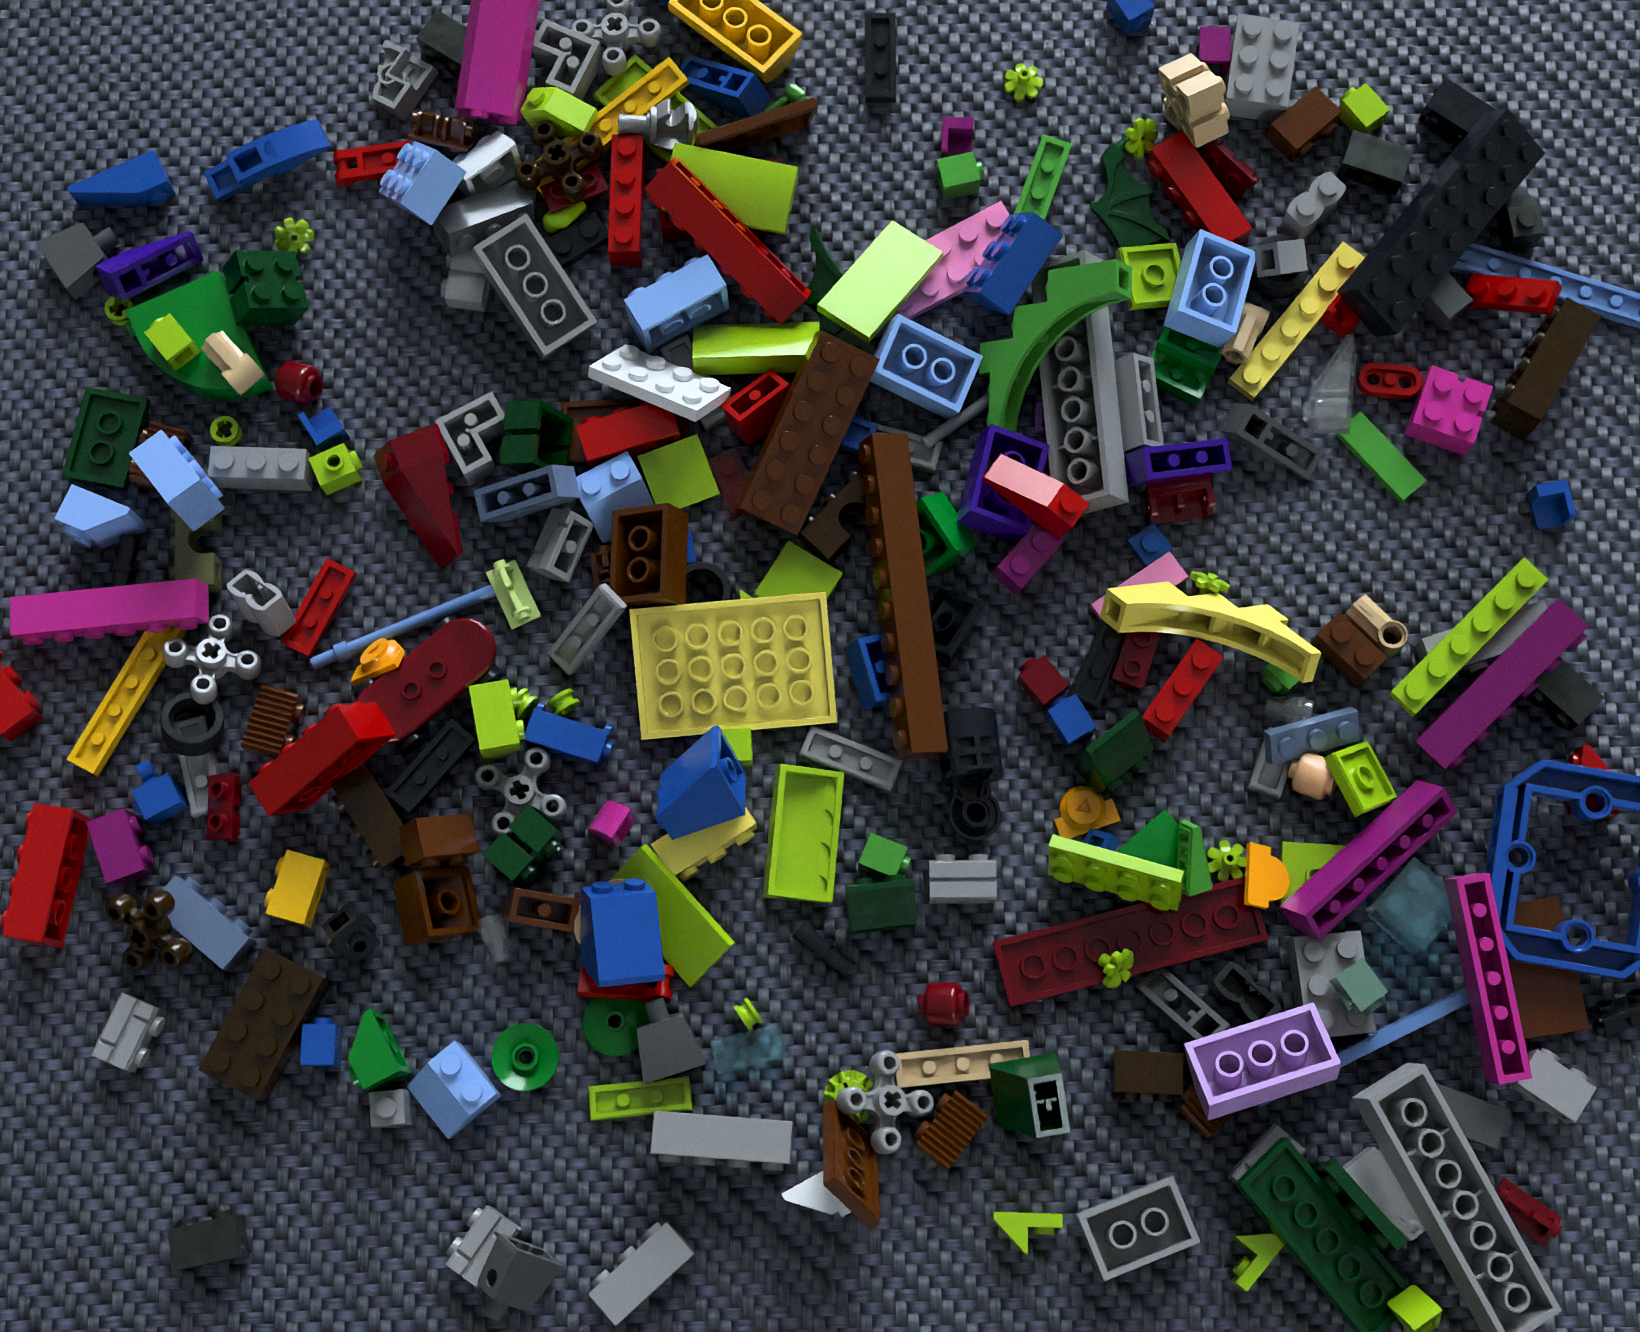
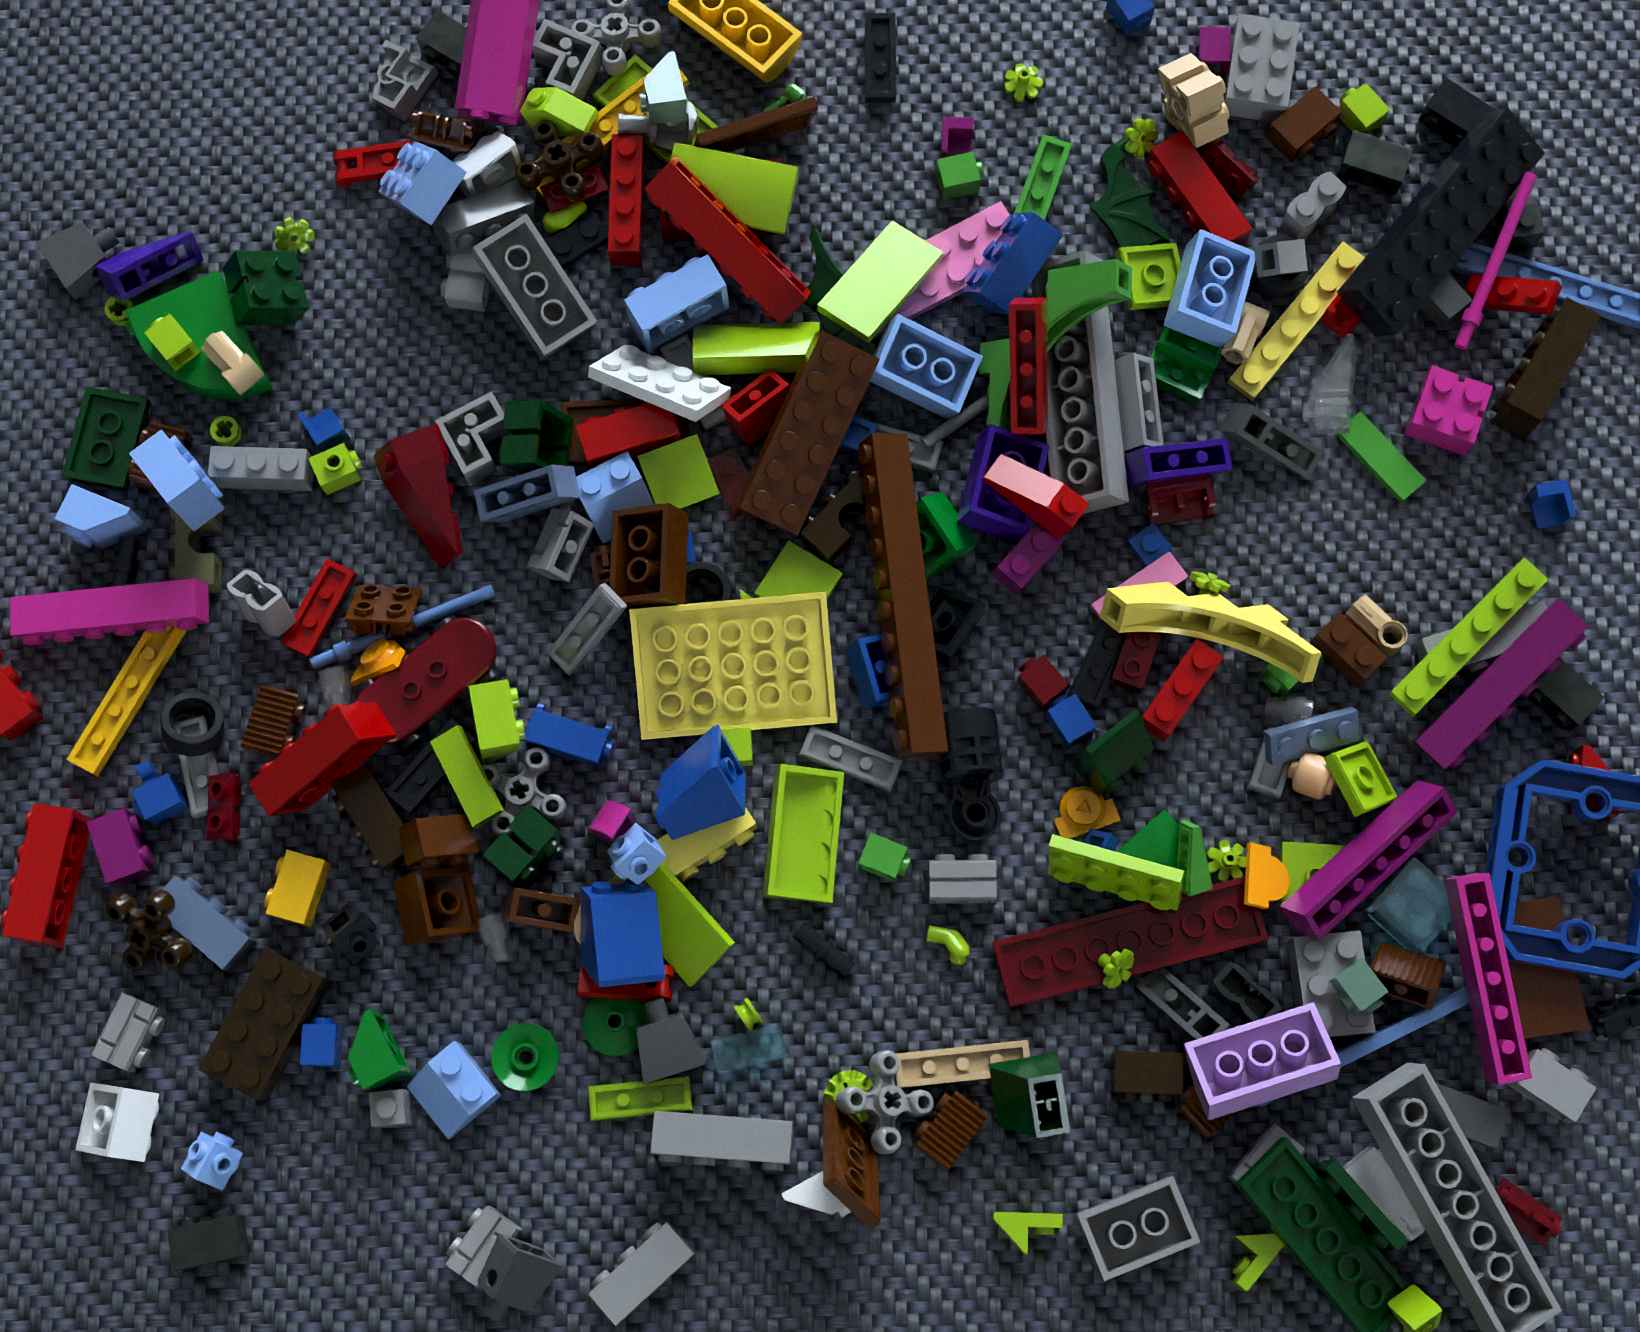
blue slope [67,150,176,206] -> none
light grey gear [162,614,261,704] -> none
blue slope [203,119,331,202] -> none
dark red head [274,360,324,406] -> none
yellowish green hinge [486,559,541,629] -> none
lime bush [514,688,539,720] -> none
lime bush [547,688,581,717] -> none
blue slope [679,55,771,118] -> none
dark green slope [846,874,917,935] -> none
dark red head [918,982,970,1026] -> none
red plate [1356,362,1423,400] -> none
none -> white slope [75,1082,159,1162]
none -> light blue brick [181,1131,243,1191]
none -> clear cone [317,666,350,708]
none -> reddish brown hinge [344,584,422,637]
none -> lime tile [430,725,504,828]
none -> light blue brick [607,823,667,885]
none -> slope [638,51,687,125]
none -> lime arm [926,925,970,965]
none -> red brick [1009,298,1048,434]
none -> reddish brown brick [1370,941,1446,1010]
none -> dark pink bar [1454,172,1537,350]

